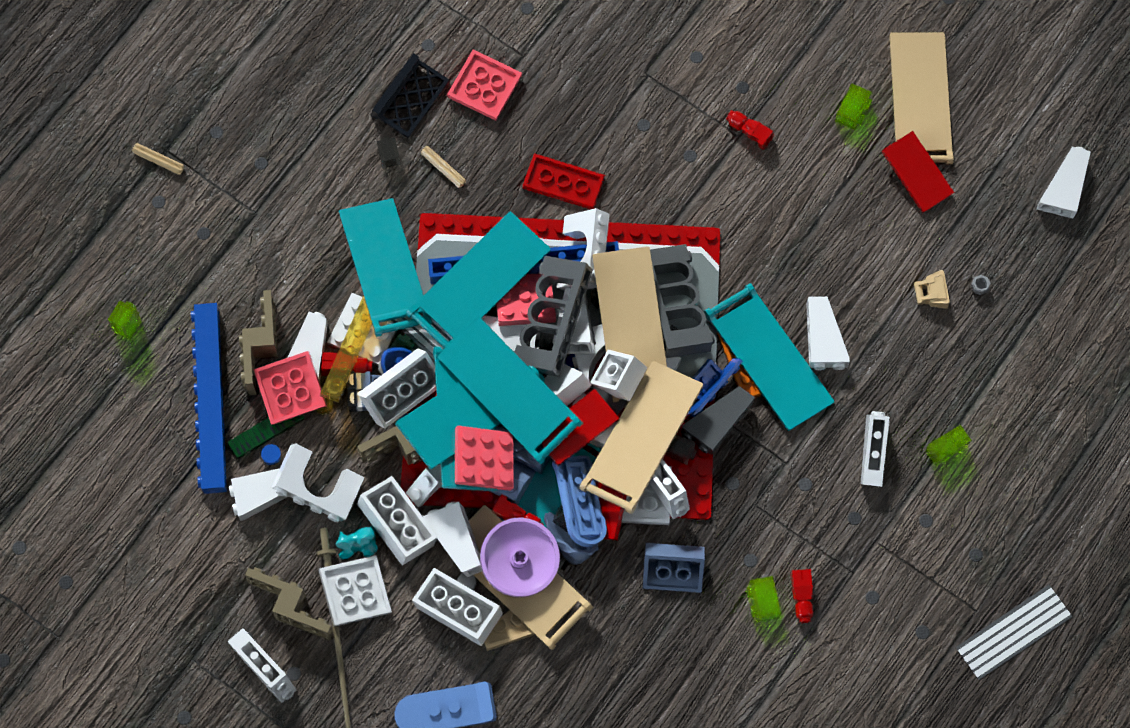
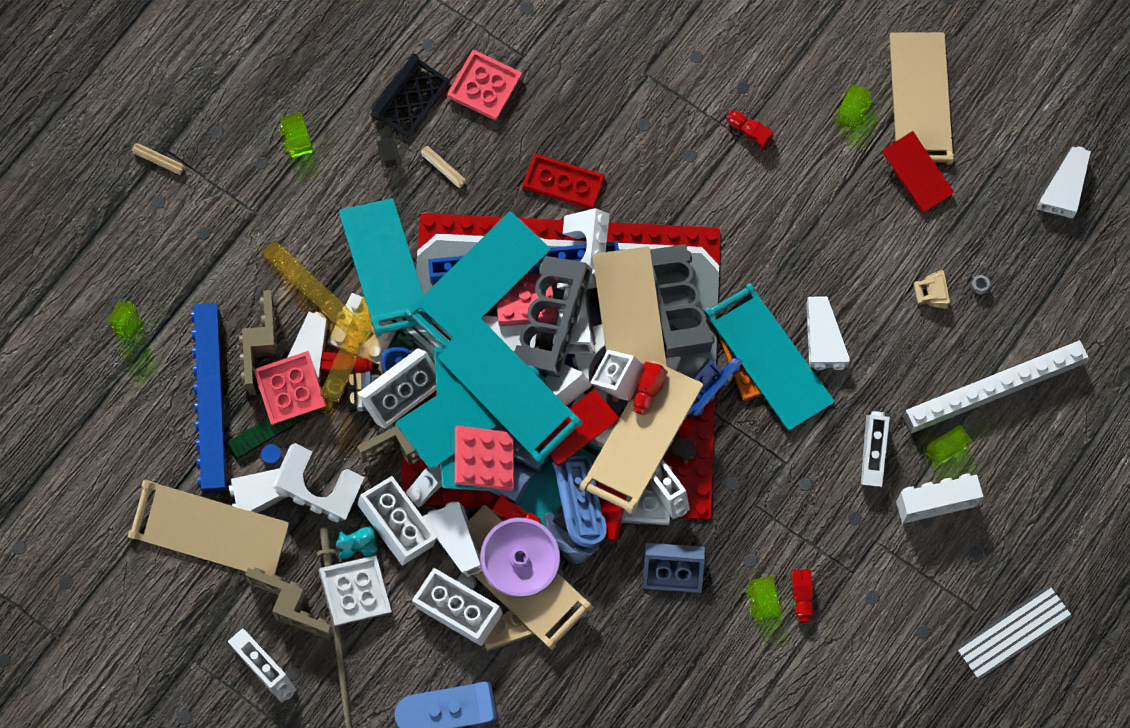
dark grey slope [681,386,755,455] -> none
none -> tan flag [128,480,289,577]
none -> clear yellow tile [261,240,374,347]
none -> clear neon green brick [278,112,313,158]
none -> red piece [633,361,668,415]
none -> white brick [896,474,983,524]
none -> white brick [903,340,1088,433]

